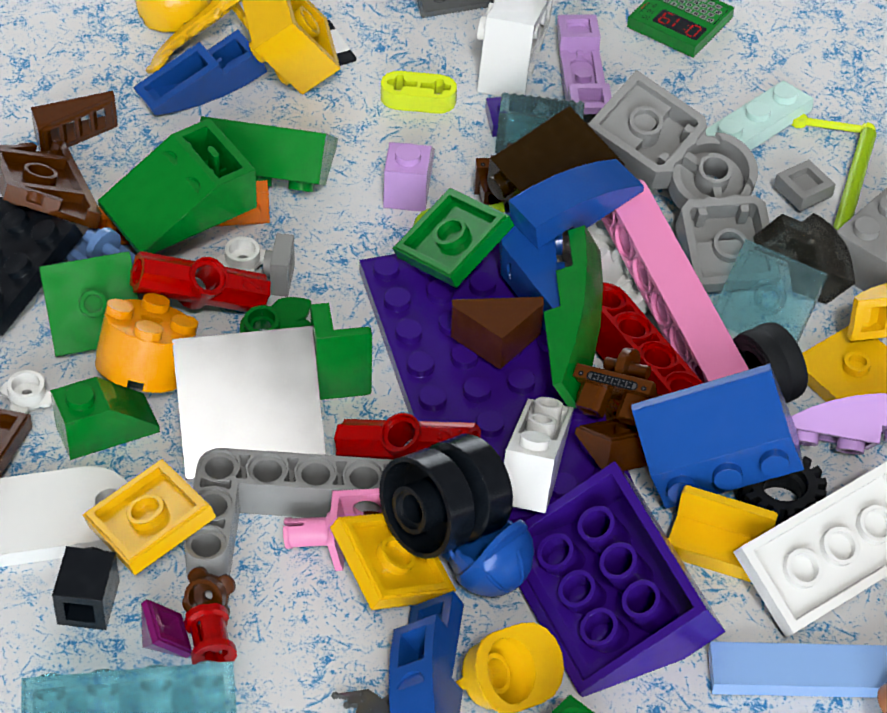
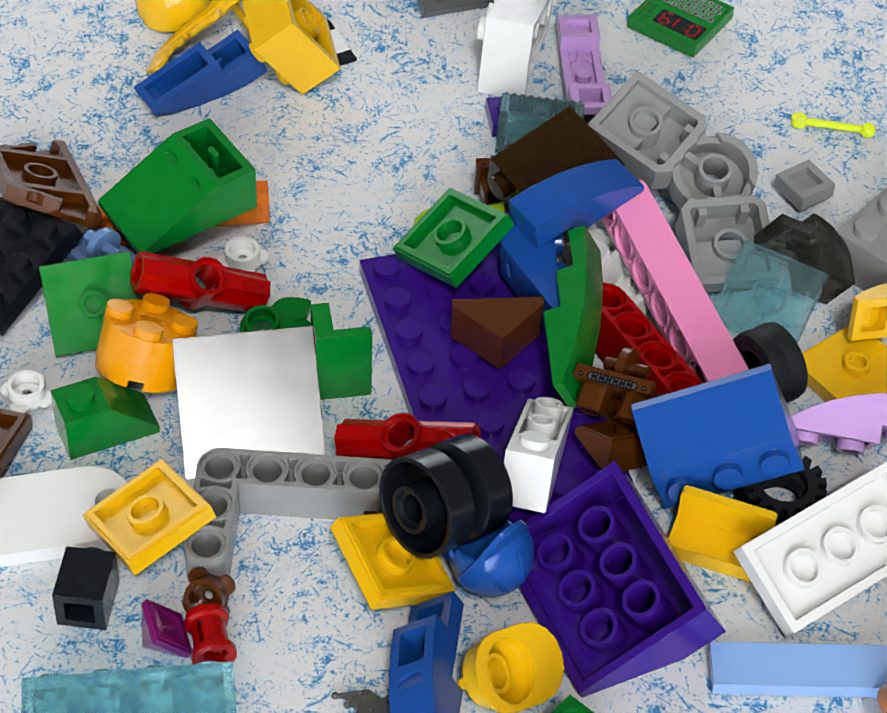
reddish brown slope [31,91,118,151] -> none
green slope [200,116,338,192] -> none
light grey plate [263,233,295,297] -> none
bright pink bracket [283,488,383,571] -> none
neon yellow beam [380,71,457,114] -> none
lavender slope [383,142,435,212] -> none
light aqua plate [706,80,814,150] -> none
lime bar [829,127,877,246] -> none

